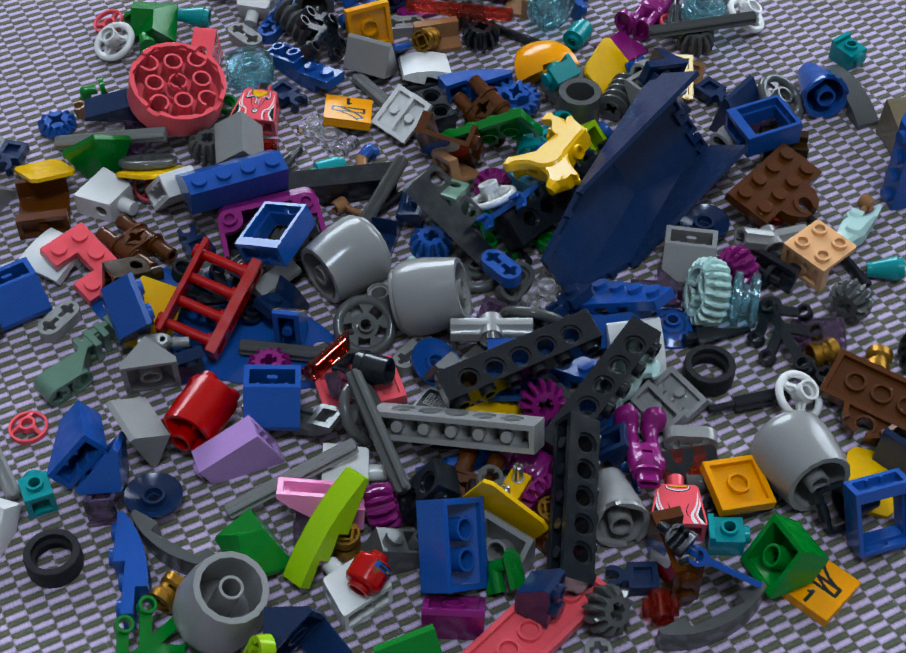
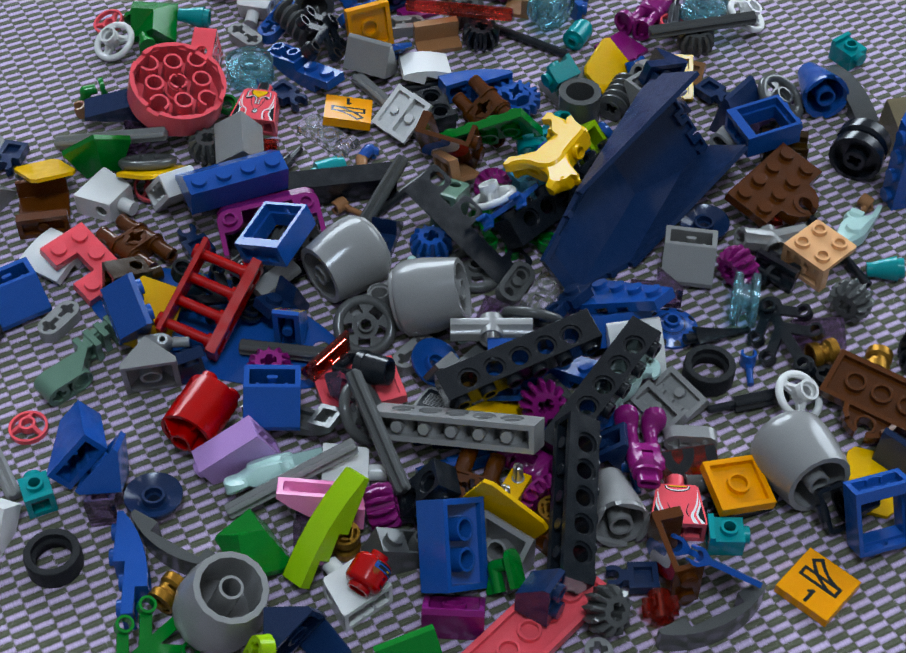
blue gear [38,109,77,138] -> none
light grey slope [105,397,170,468] -> none
dark blue slope [396,183,427,229] -> none
pearl gold wheel [411,27,441,52] -> none
dark grey bush [475,464,504,487] -> none
blue beam [481,249,522,288] -> none
light orange brick [514,40,579,84] -> none
black piece [657,521,699,559] -> none
light aqua gear [682,256,733,328] -> none
green slope [740,513,830,599] -> none
none -> light aqua animal [223,447,323,496]
none -> blue hand [739,349,757,387]
none -> black wheel [828,118,892,181]

